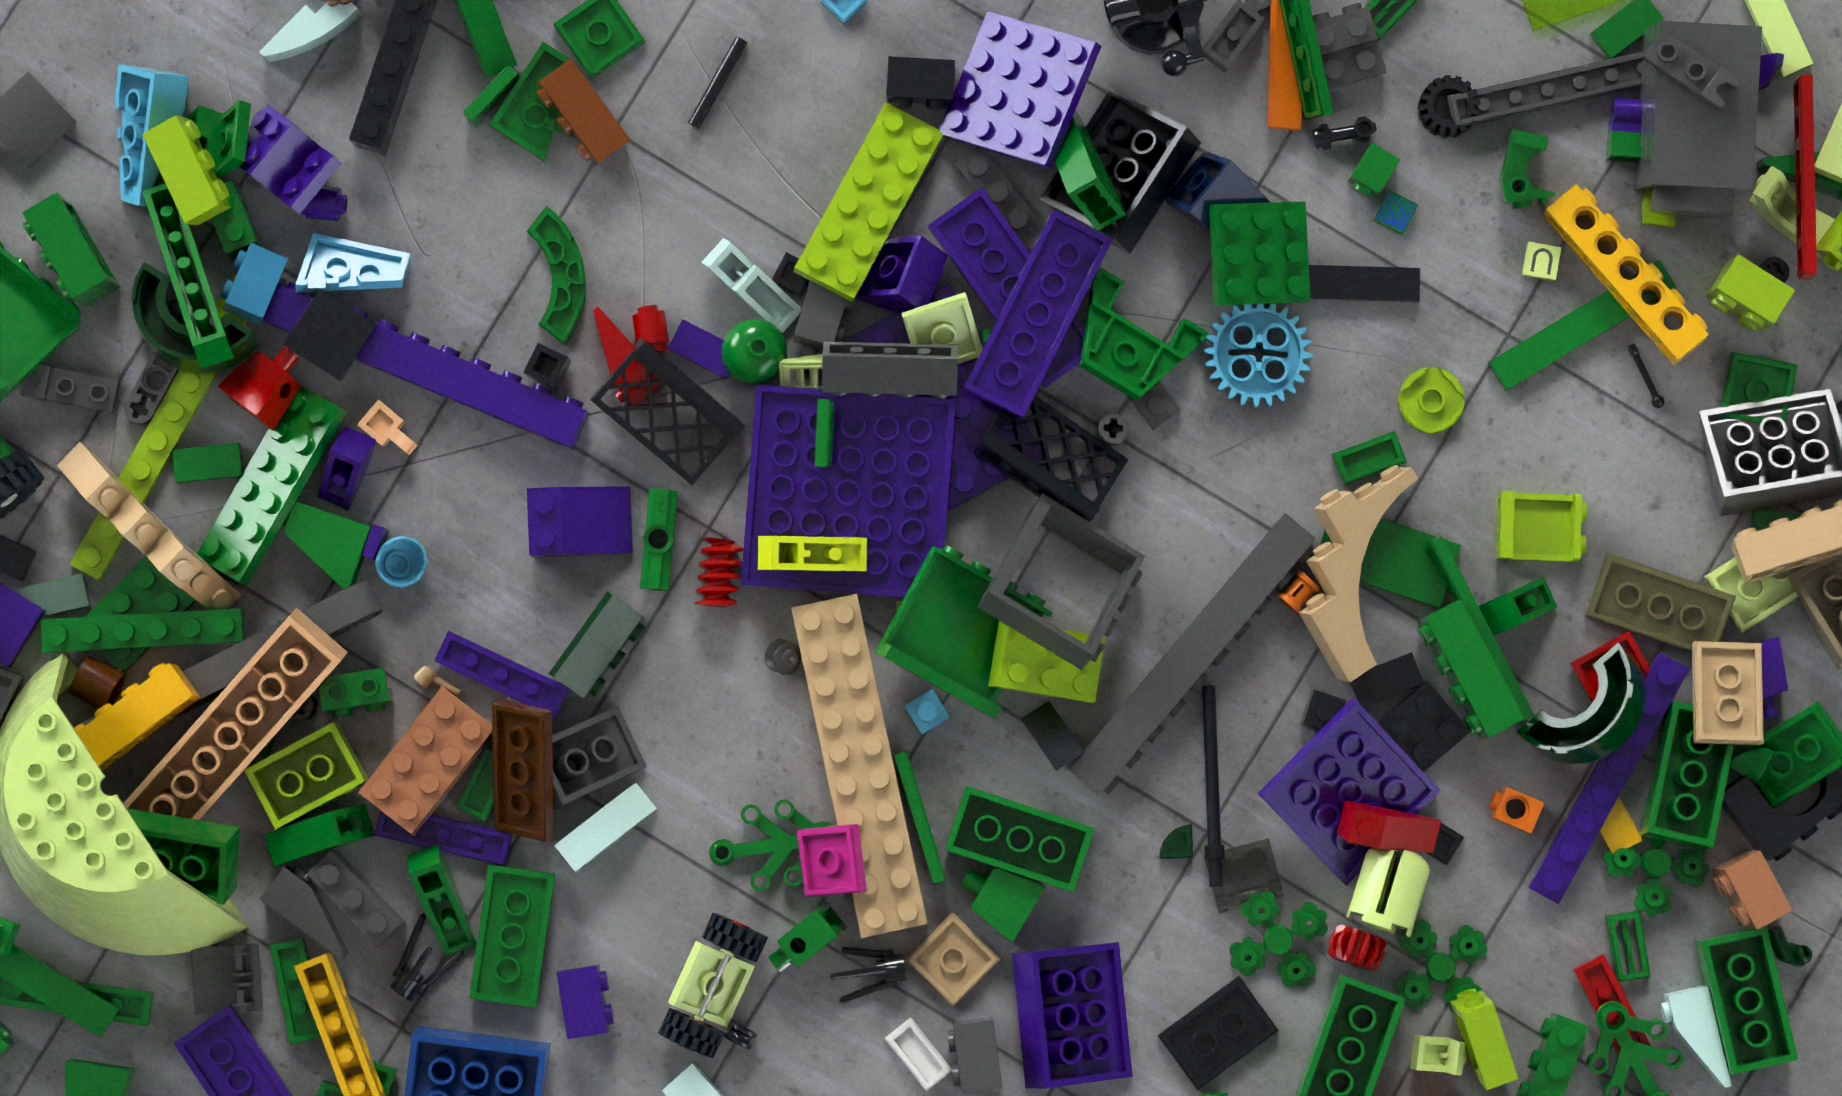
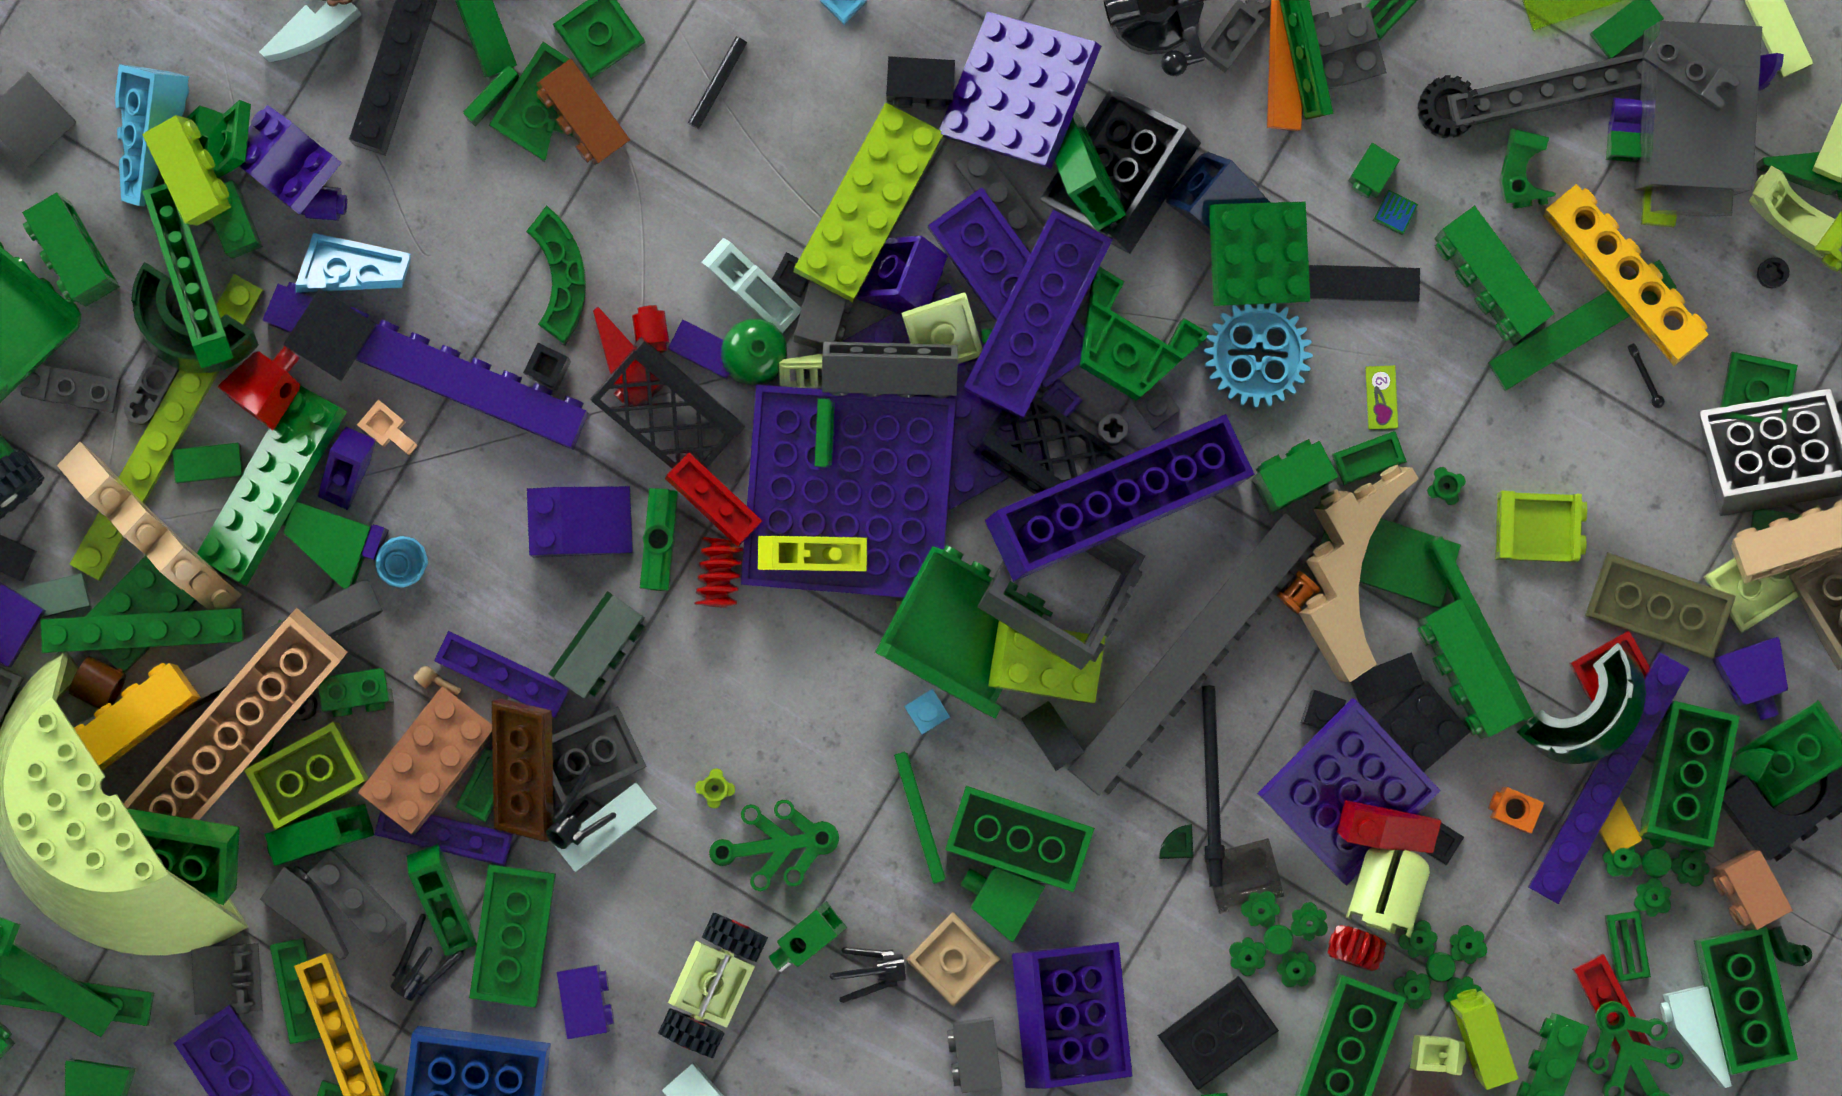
dark azure brick [220,243,288,325] -> none
black bush [723,1021,757,1050] -> none
dark grey wheel [765,639,801,675] -> none
tan brick [791,594,928,938] -> none
dark pink tile [797,824,867,897] -> none
white tile [884,1017,952,1092] -> none
black bar [1312,116,1377,150] -> none
lime tile [1398,367,1465,434] -> none
green slope [1479,577,1557,636] -> none
yellowish green tile [1521,242,1562,281] -> none
tan tile [1692,641,1764,745] -> none
lime brick [1705,254,1795,332] -> none
red tile [1793,75,1817,280] -> none
none -> black plant [546,765,616,849]
none -> red plate [665,453,762,547]
none -> lime plate [695,768,735,809]
none -> dark purple brick [985,414,1255,582]
none -> dark purple tile [1040,379,1083,417]
none -> green brick [1251,439,1338,515]
none -> lime sticker [1365,365,1398,429]
none -> green plate [1427,467,1466,505]
none -> green brick [1434,205,1555,345]

